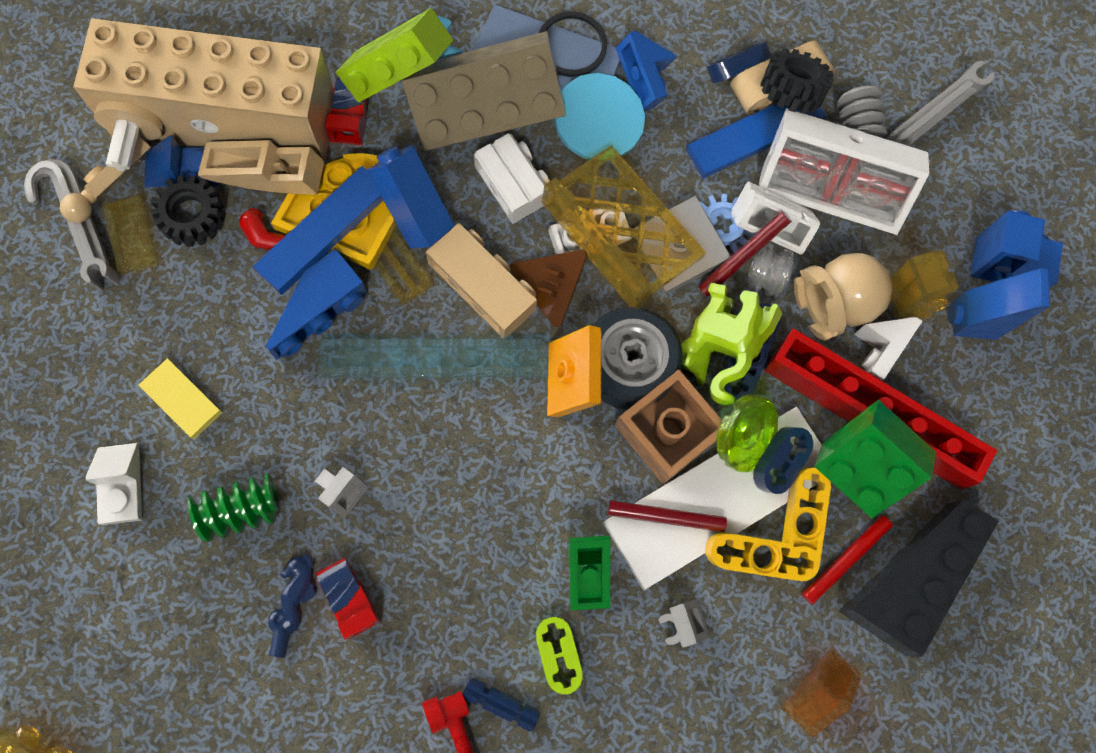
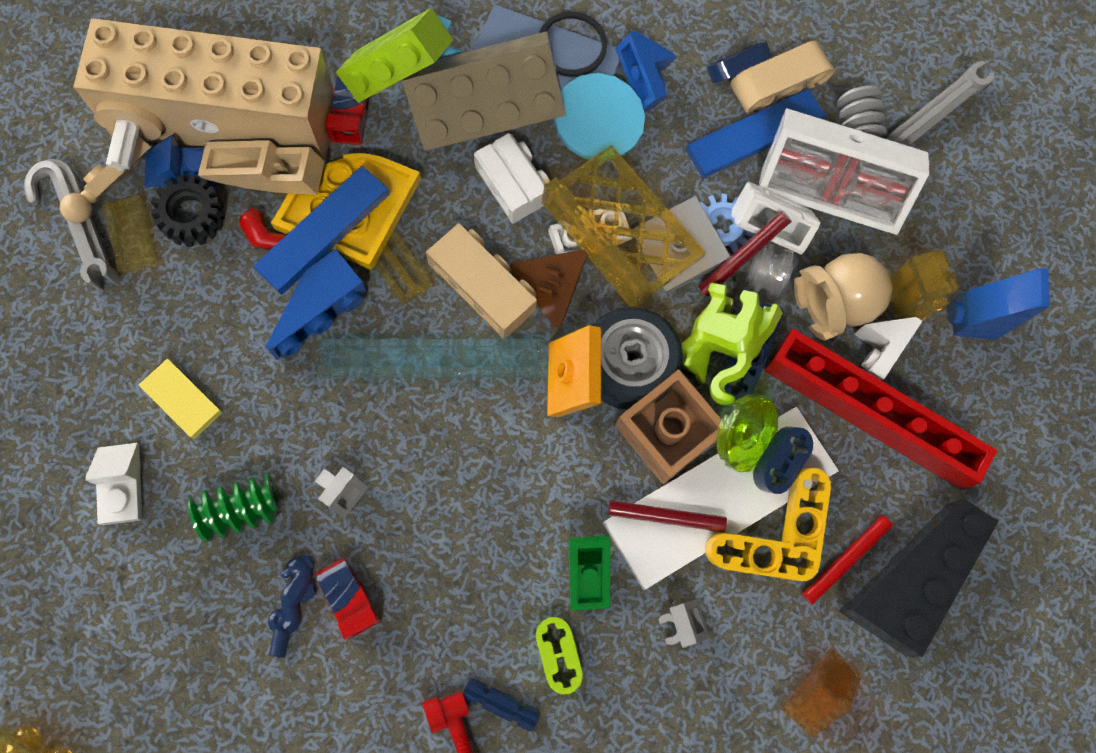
blue brick [367,145,455,248] -> none
black tyre [761,49,834,113] -> none
green brick [814,400,936,518] -> none
blue brick [970,210,1063,288] -> none

